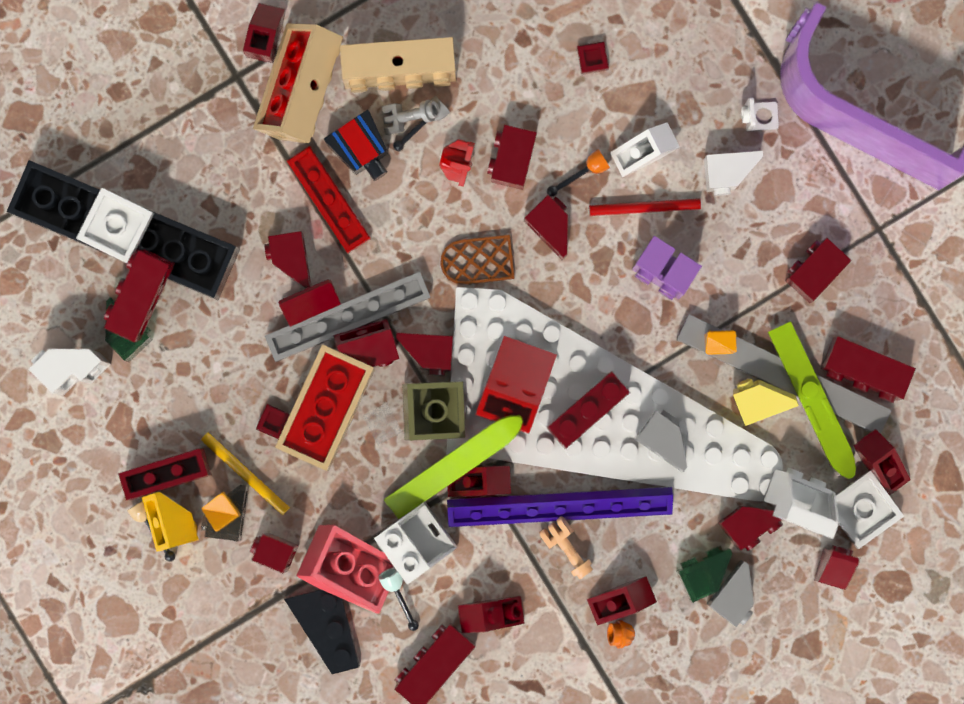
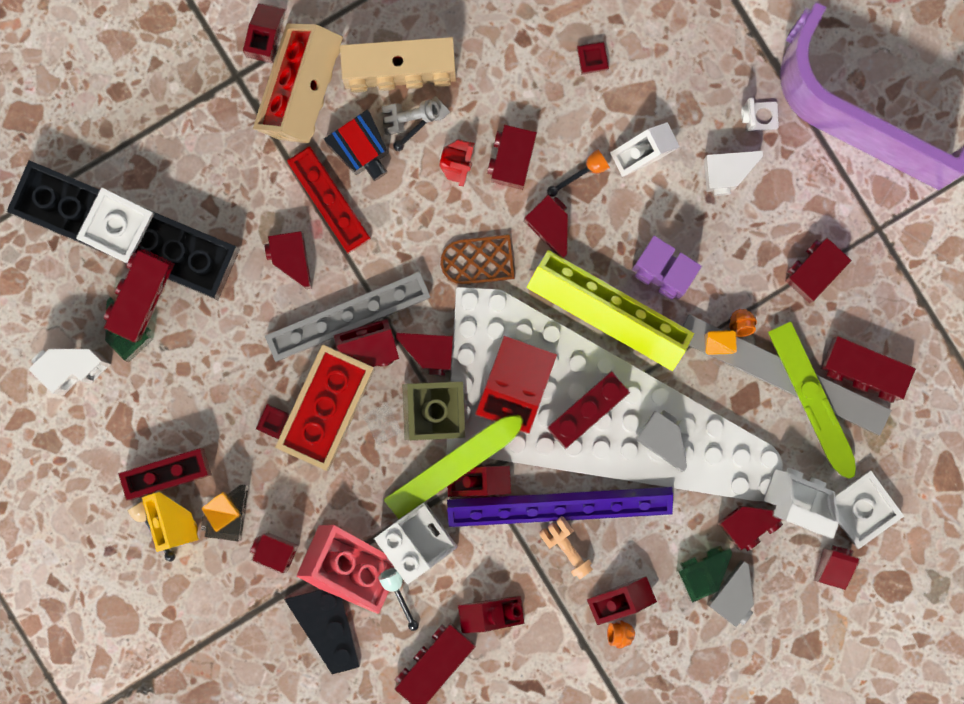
yellow bar [201,432,290,516] -> none
dark red panel [278,279,341,327] -> none
red bar [589,198,701,216] -> none
light yellow slope [733,379,799,426] -> none
dark red slope [853,429,911,496] -> none
none -> neon yellow brick [527,250,695,371]
none -> orange plate [729,309,757,337]

